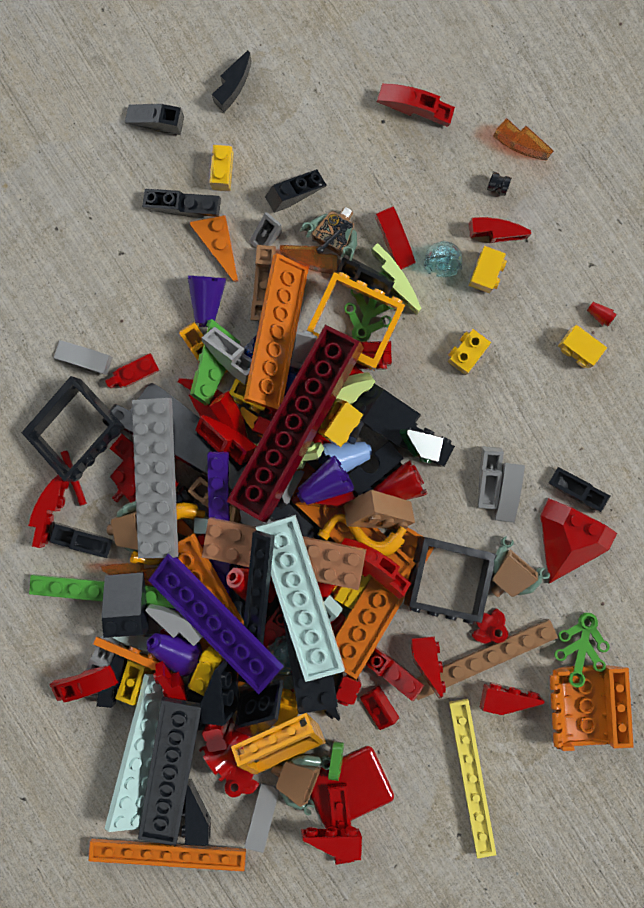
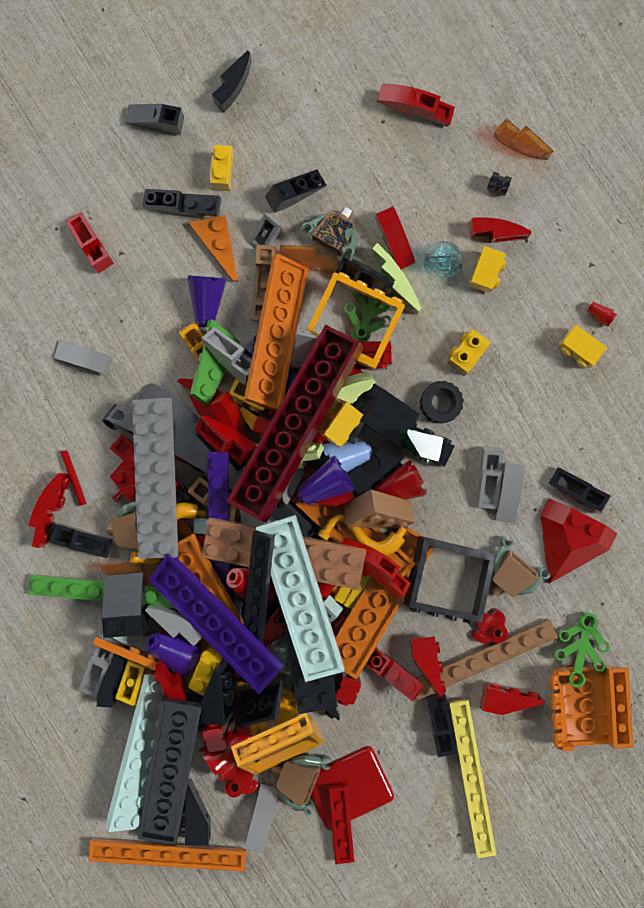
black window [21,376,124,482] -> none
red slope [49,665,118,703] -> none
red hinge [105,353,160,389] -> none
red slope [301,826,362,861] -> none
black hinge [316,224,348,254] -> none
bright green beam [328,741,344,781] -> none
red slope [360,686,399,730] -> none
none -> red slope [65,212,114,274]
none -> black tyre [420,381,464,424]
none -> black slope [426,694,457,758]

